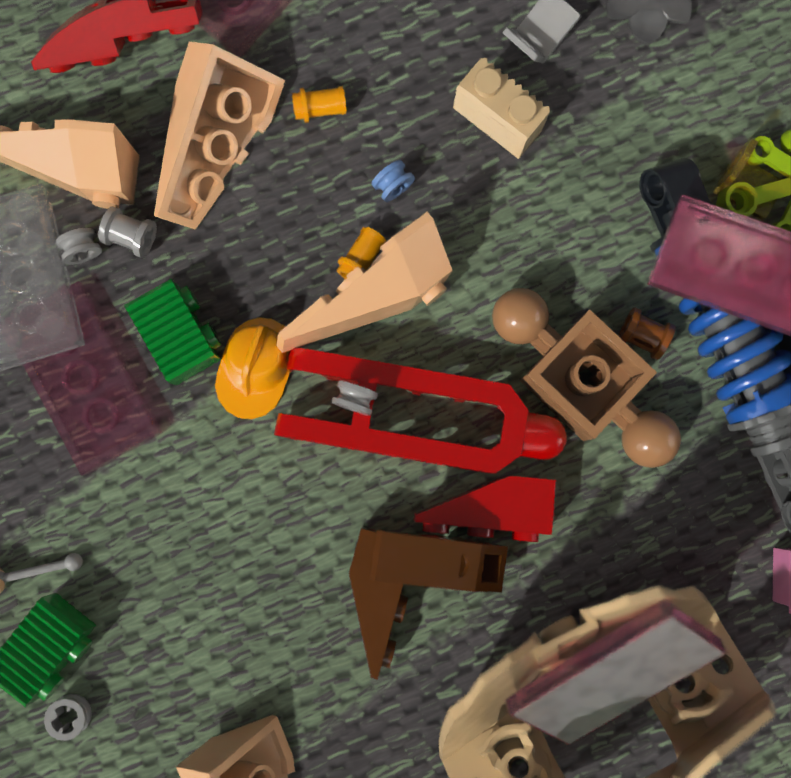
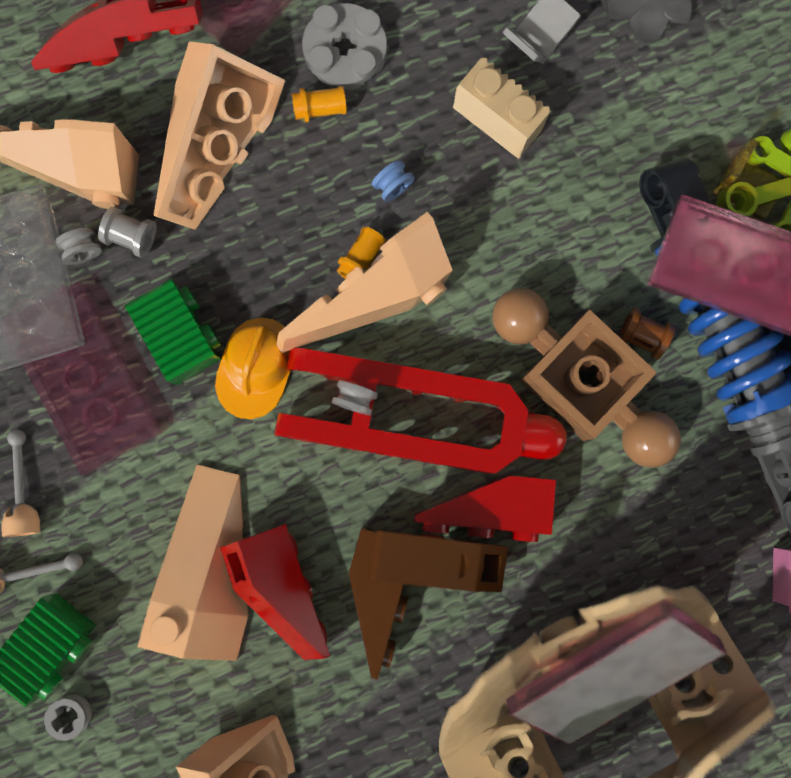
none -> hinge [1,429,41,537]
none -> light nougat wedge [138,465,249,661]
none -> red slope [220,524,330,660]
none -> light grey plate [302,3,387,91]

